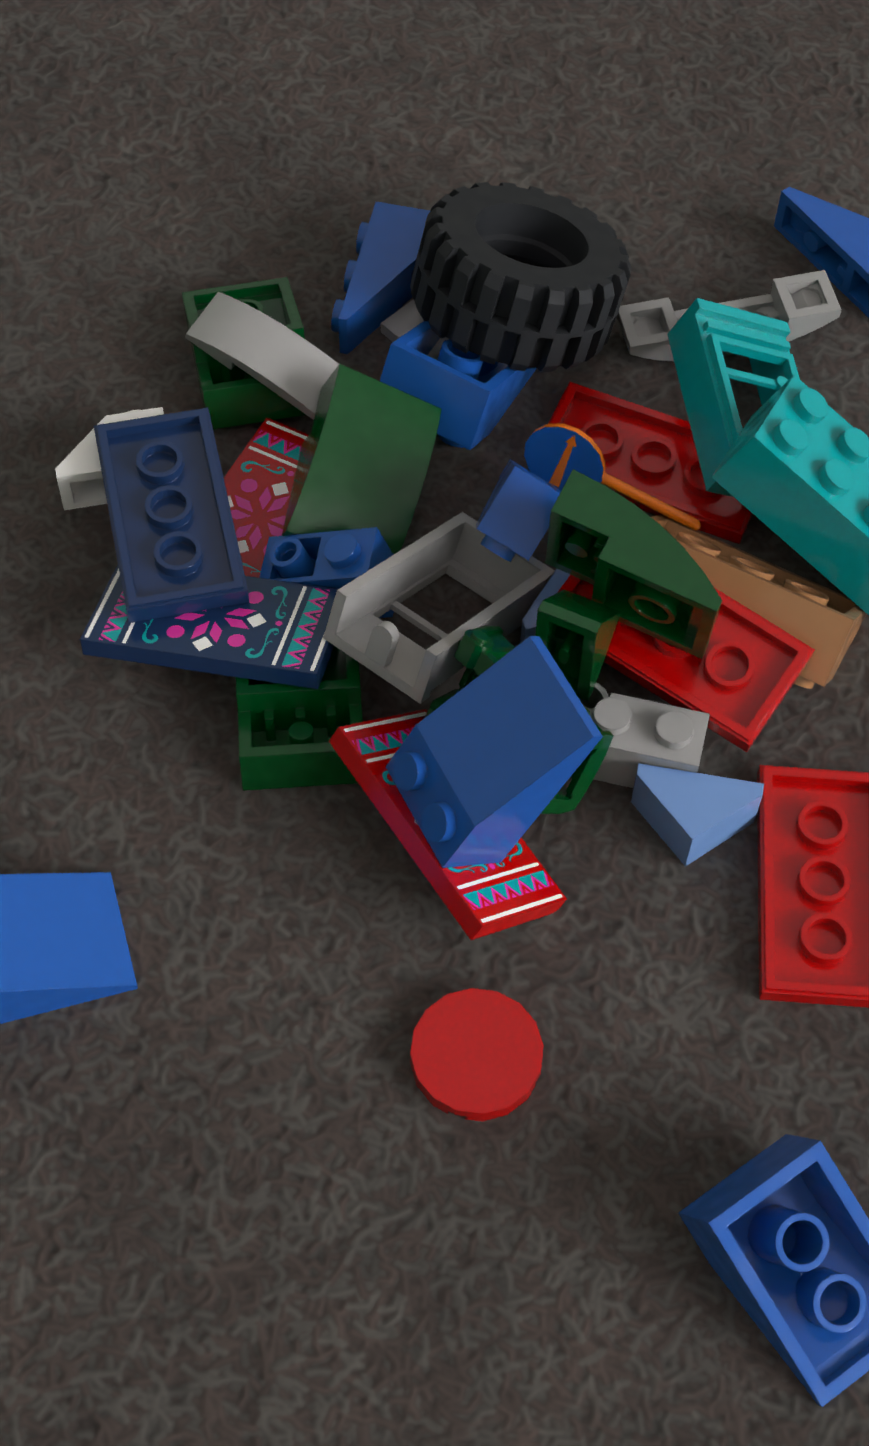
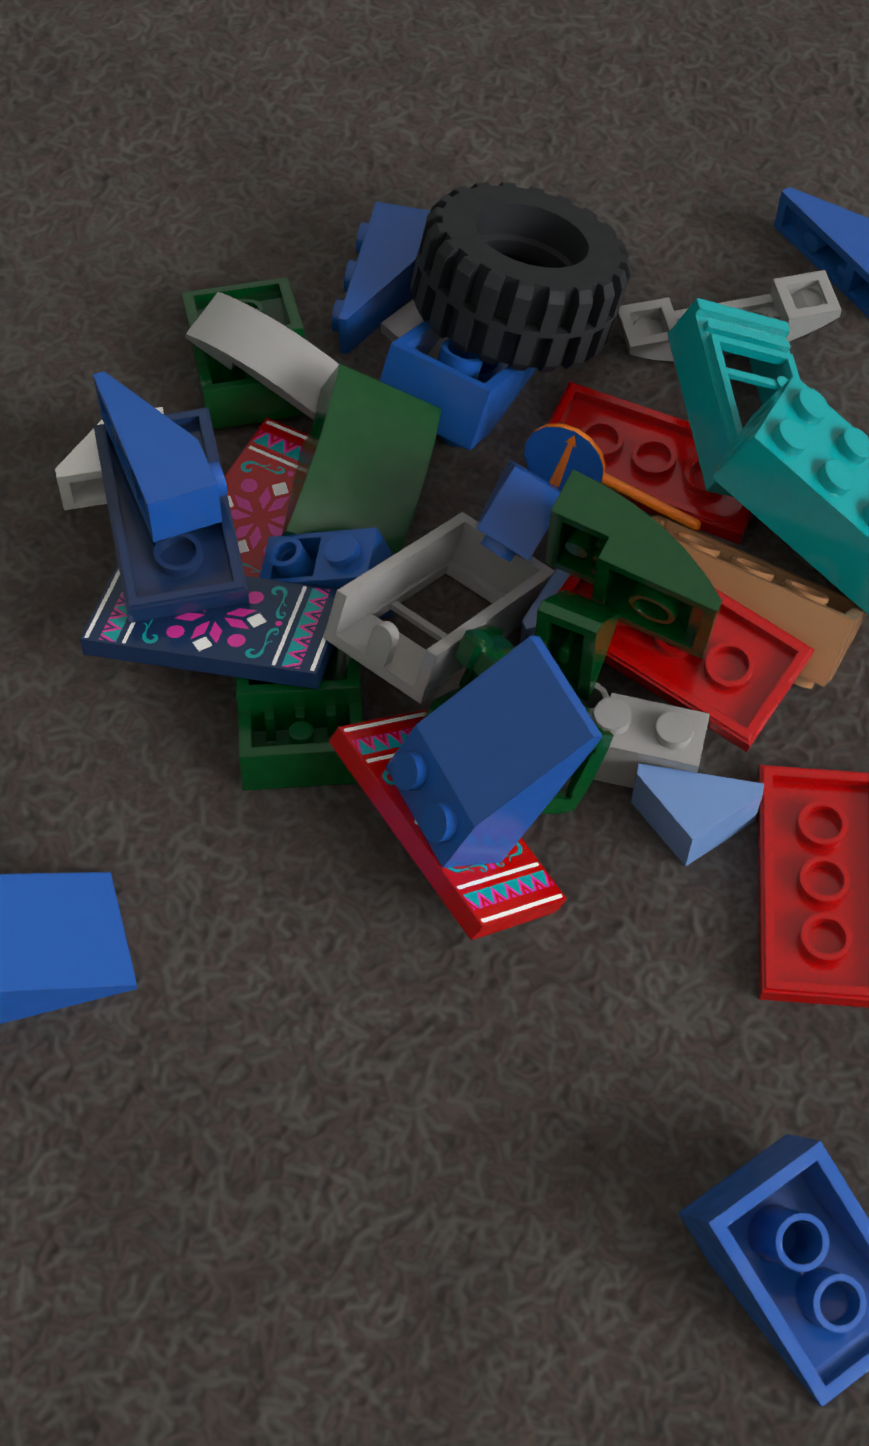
red tile [410,988,544,1121] -> none
none -> blue slope [93,371,228,543]

